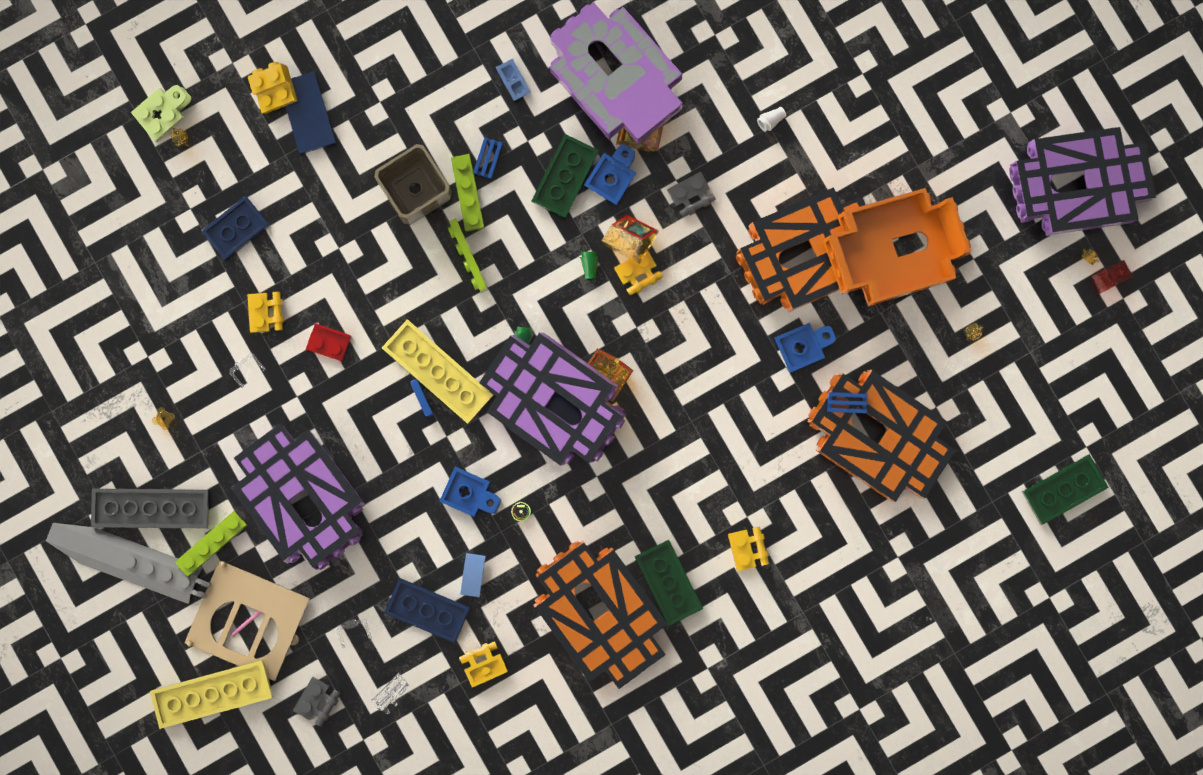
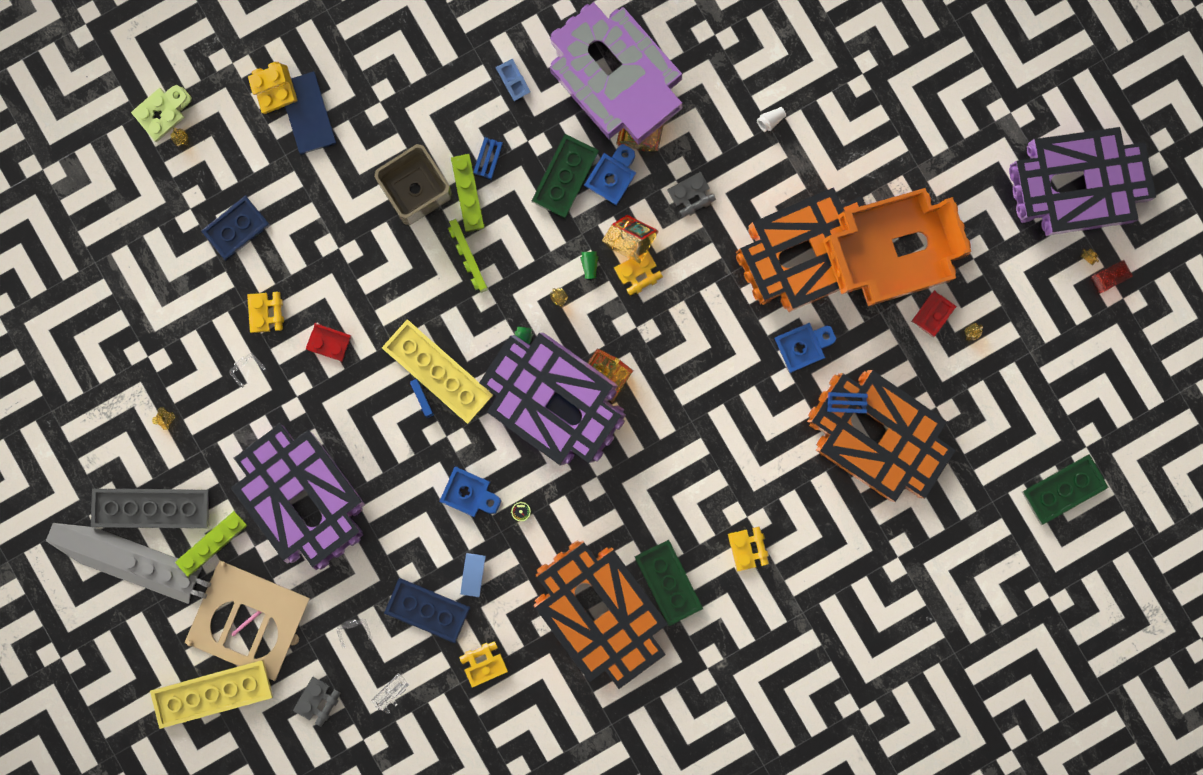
none -> clear yellow plate [550,287,568,307]
none -> red plate [911,290,957,338]

